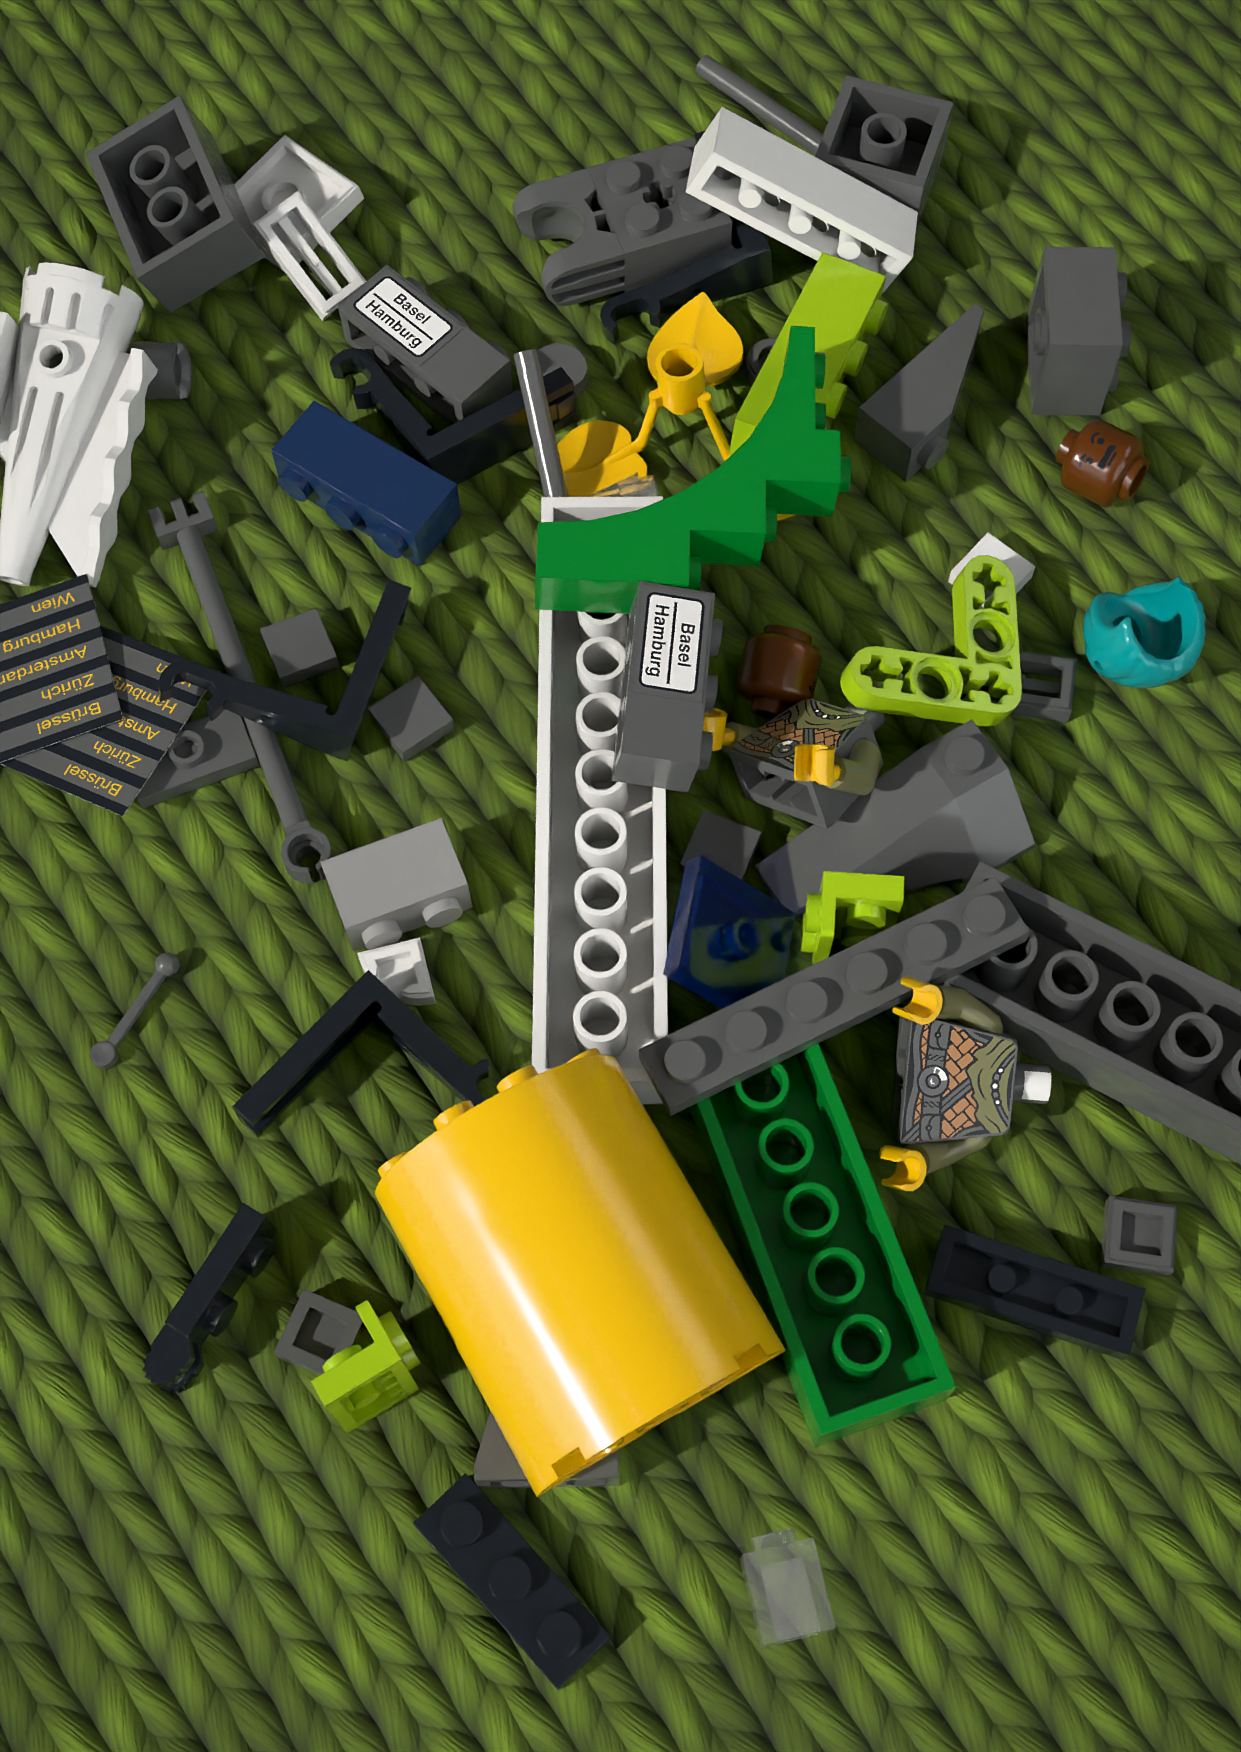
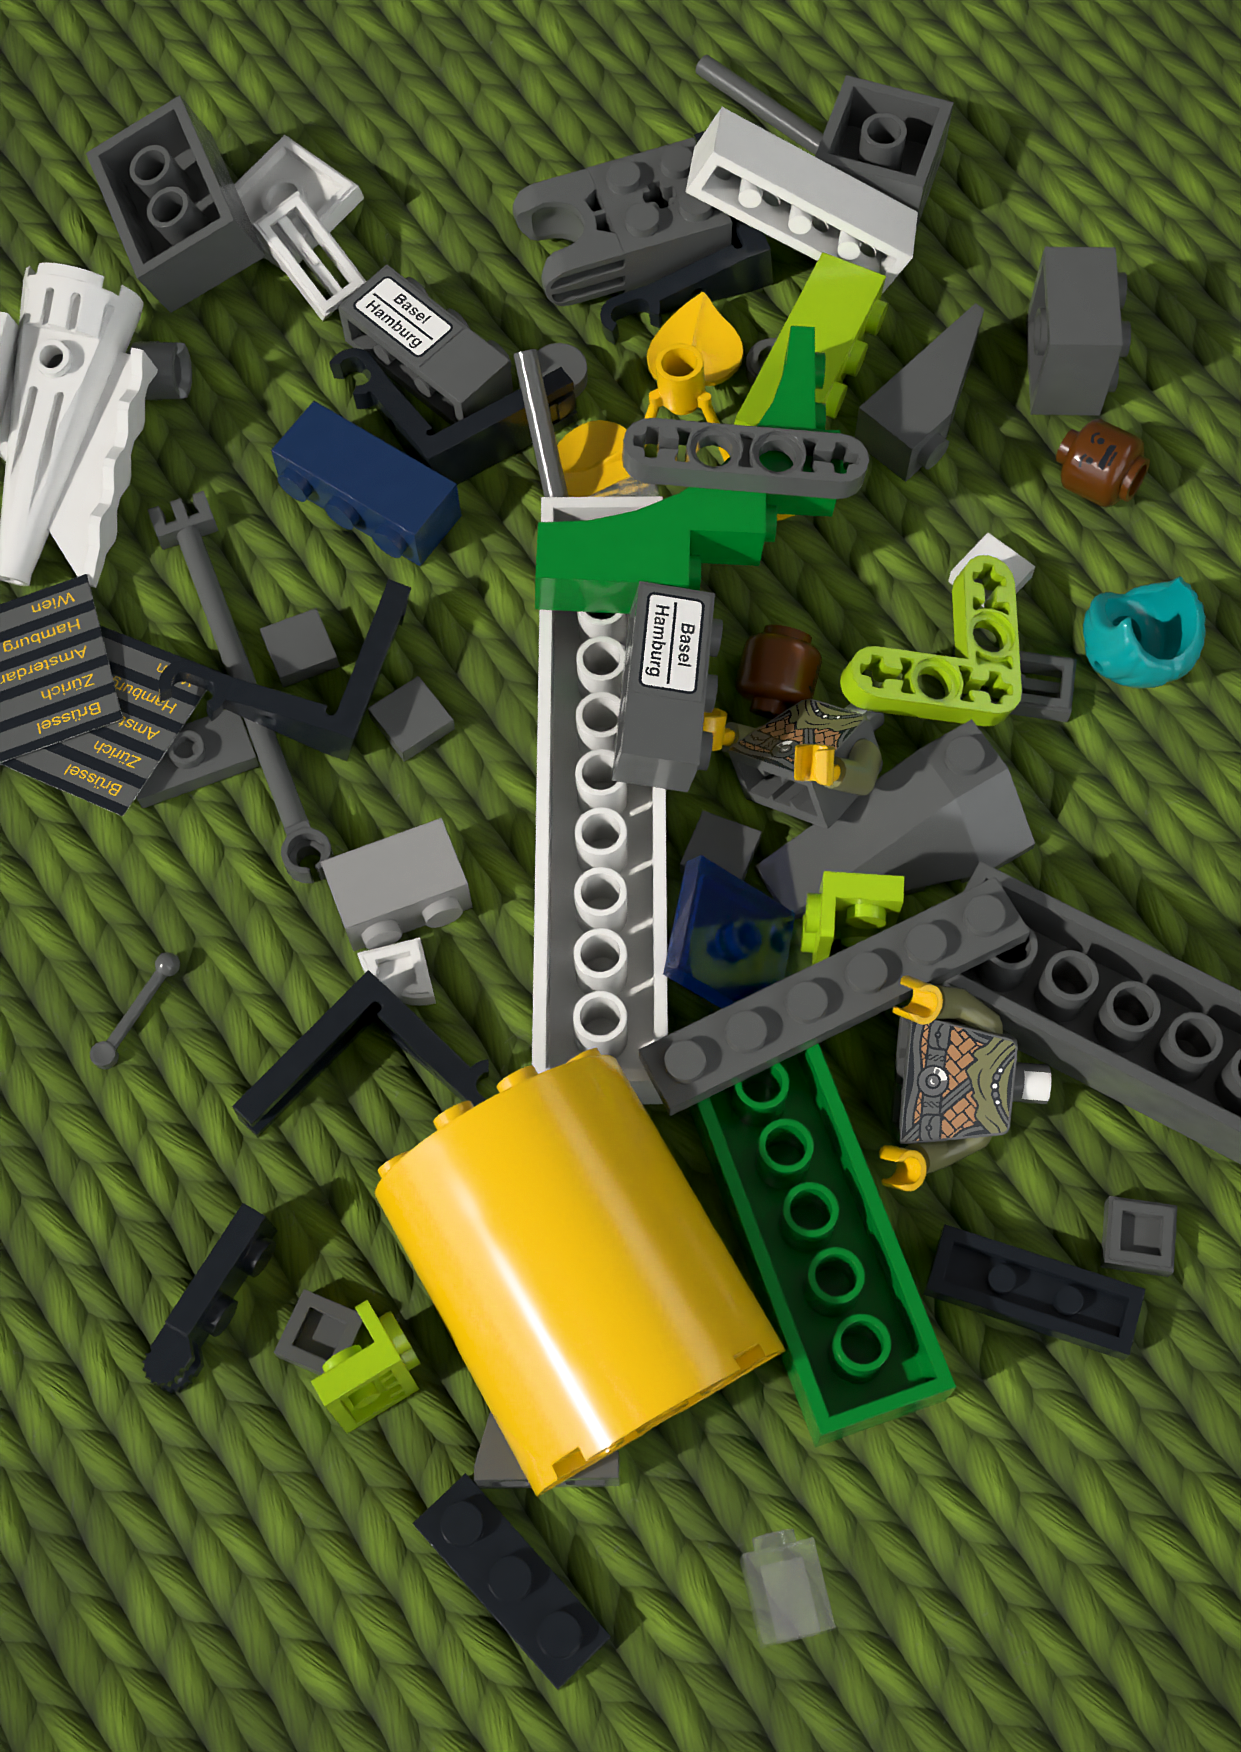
none -> dark grey beam [622,418,869,499]

